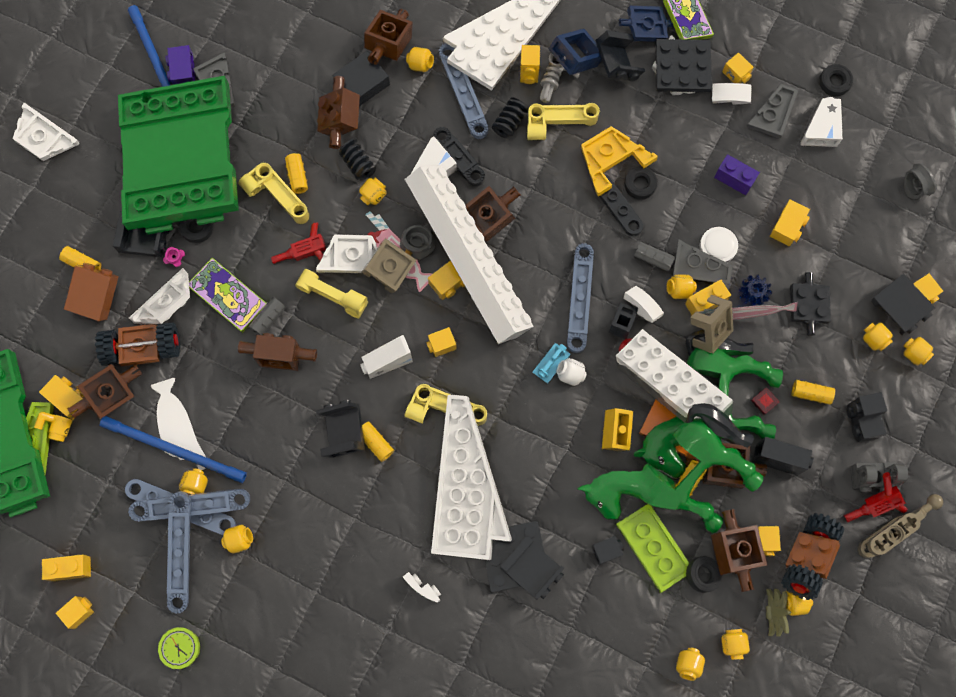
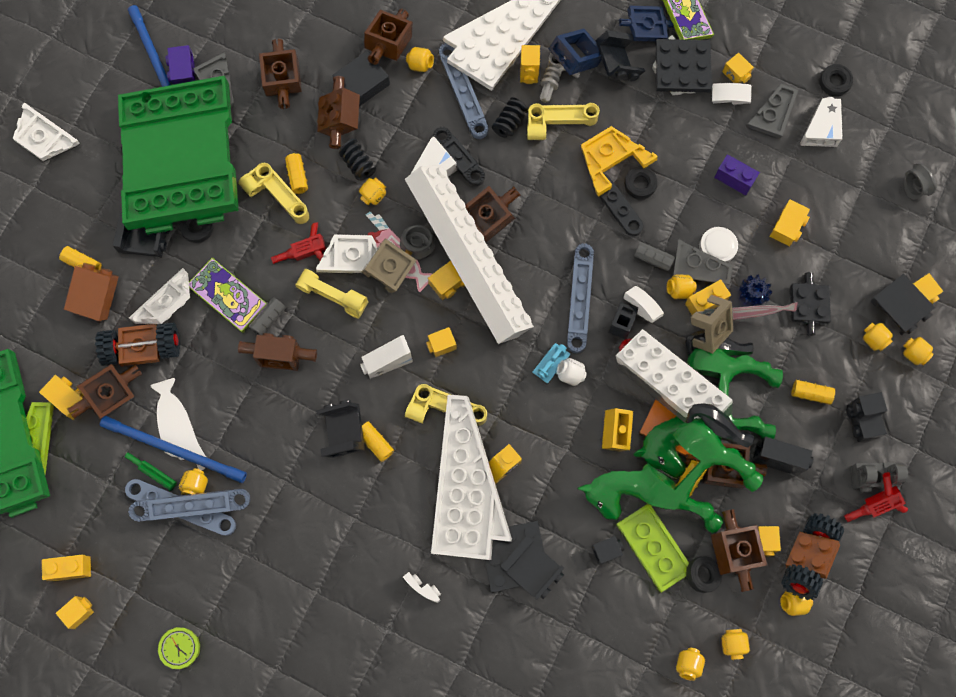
yellow piece [34,412,73,442] -> none
dark pink plate [163,247,185,267] -> none
sand blue plate [167,491,191,614] -> none
yellow head [221,525,253,554] -> none
dark red tile [751,387,779,415] -> none
olive piece [766,589,791,636] -> none
dark tan piece [858,494,943,558] -> none
none -> green axle [125,453,177,491]
none -> reddish brown brick [259,39,302,109]
none -> yellow slope [489,444,522,484]

